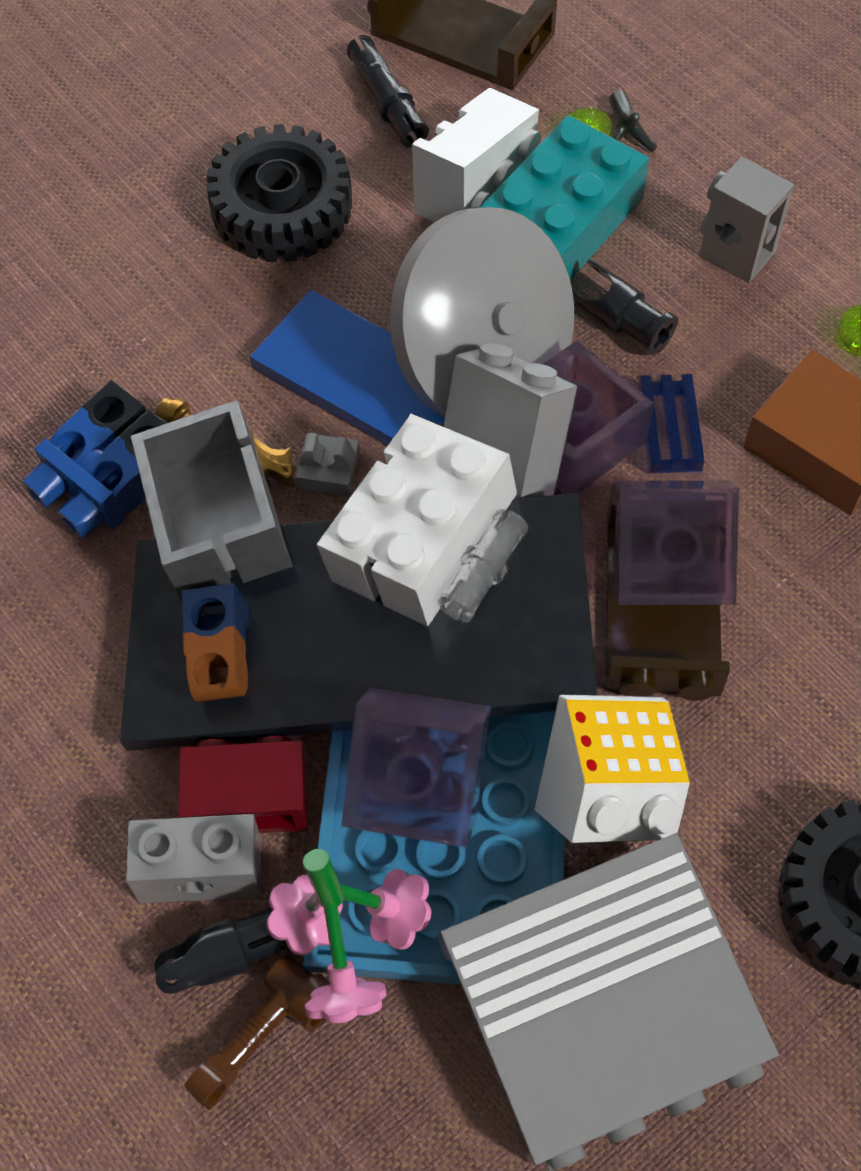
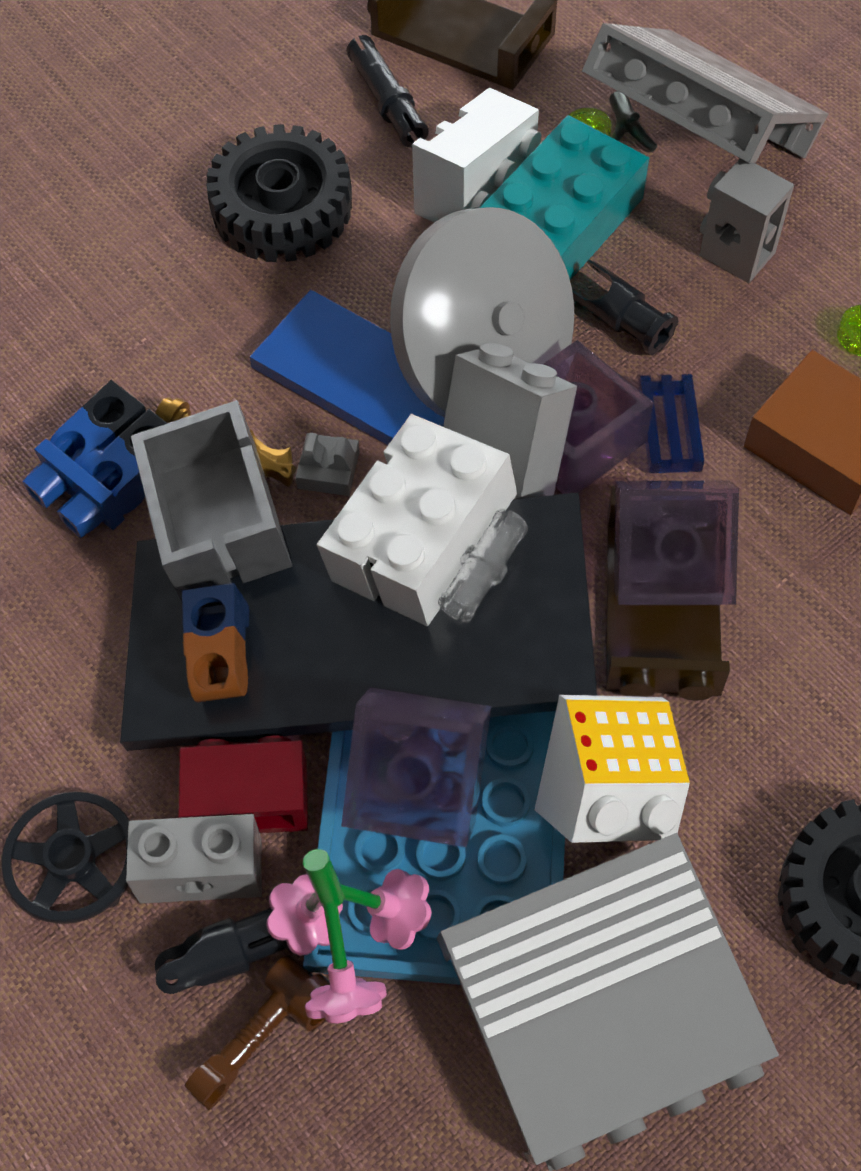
none -> black wheel [1,792,130,924]
none -> light grey panel [582,23,829,163]

